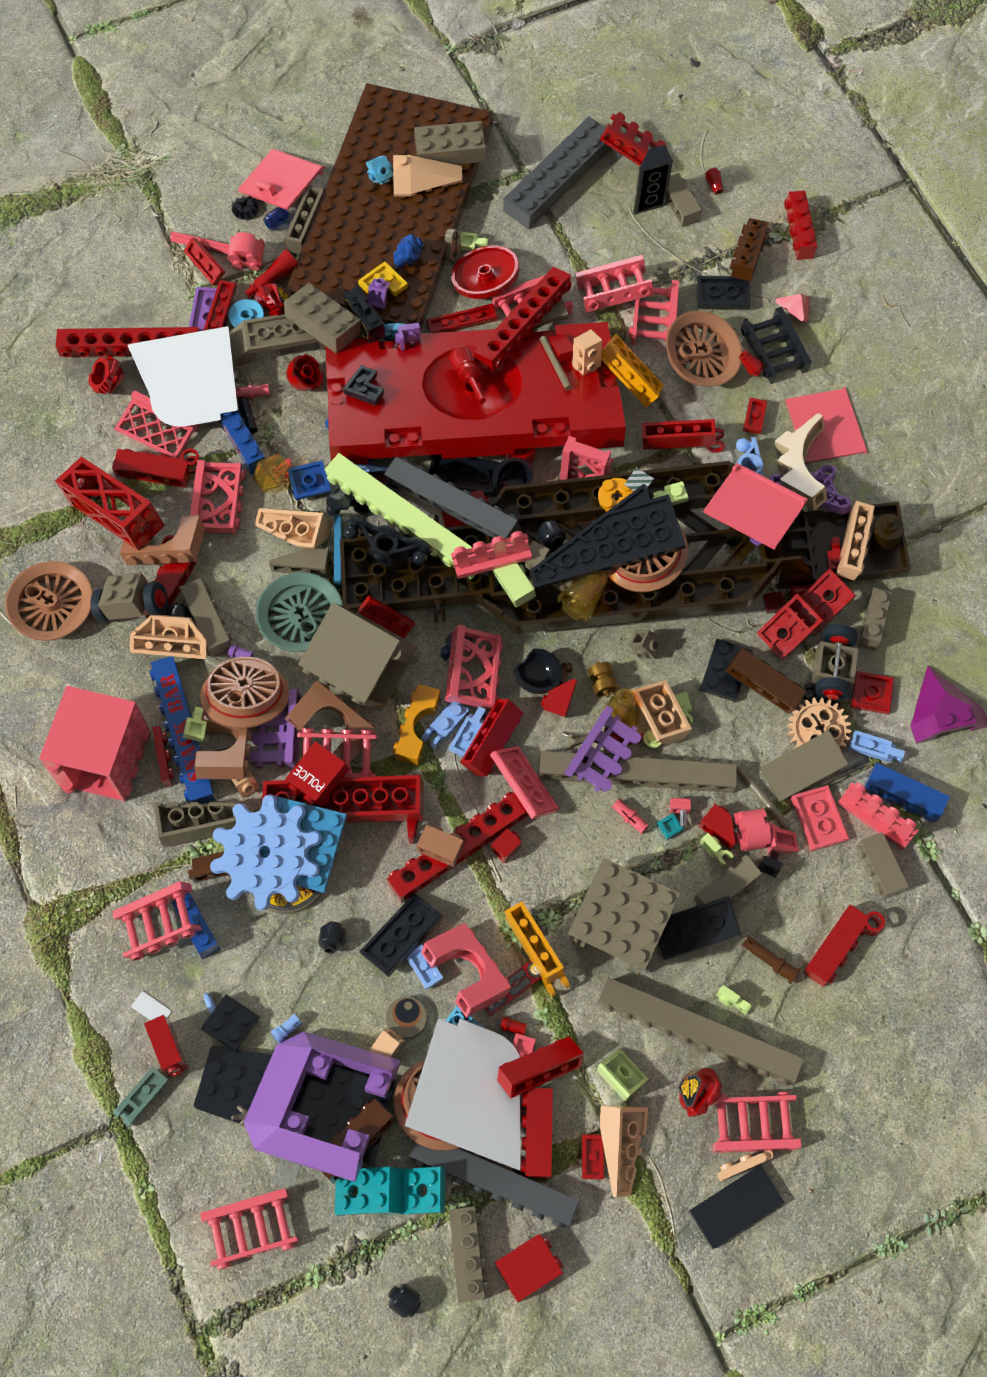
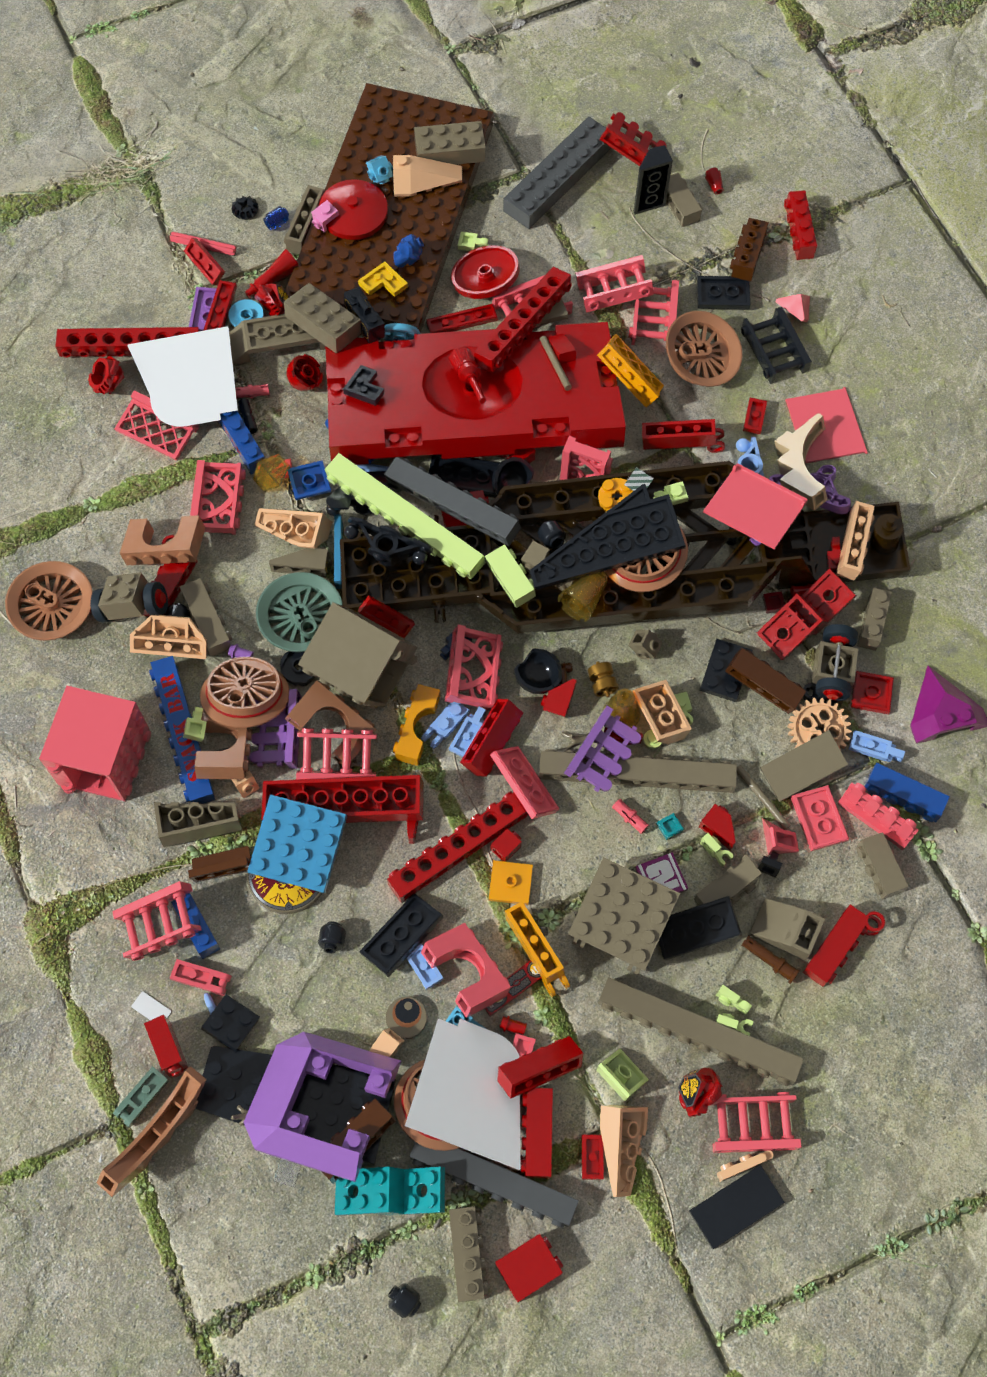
red piece [55,456,165,551] -> none
red hinge [112,448,200,488] -> none
red plate [152,726,175,787] -> none
coral fence [200,1188,299,1270] -> none
light blue plate [210,794,322,911] -> none
coral brick [227,232,265,271] -> none
coral container [238,149,325,210] -> none
light blue pin [270,1014,302,1043] -> none
red brick [285,741,350,806] -> none
medium lavender bracket [368,278,390,309] -> none
medium lavender bracket [395,323,421,351] -> none
nougat brick [416,825,463,867] -> none
dark tan beam [445,228,461,262] -> none
coral fence [451,531,532,579] -> none
light nougat brick [572,330,602,376] -> none
coral piece [669,798,691,827] -> none
coral brick [733,808,771,851] -> none
red cone [739,351,764,377] -> none
none -> nougat arch [96,1066,206,1197]
none -> coral plate [170,959,232,996]
none -> black plate [280,651,315,686]
none -> bright pink bracket [311,200,339,232]
none -> red dish [319,179,388,240]
none -> light orange plate [489,860,533,905]
none -> white tile [635,852,688,893]
none -> yellowish green plate [715,1013,754,1036]
none -> dark tan slope [749,898,825,960]

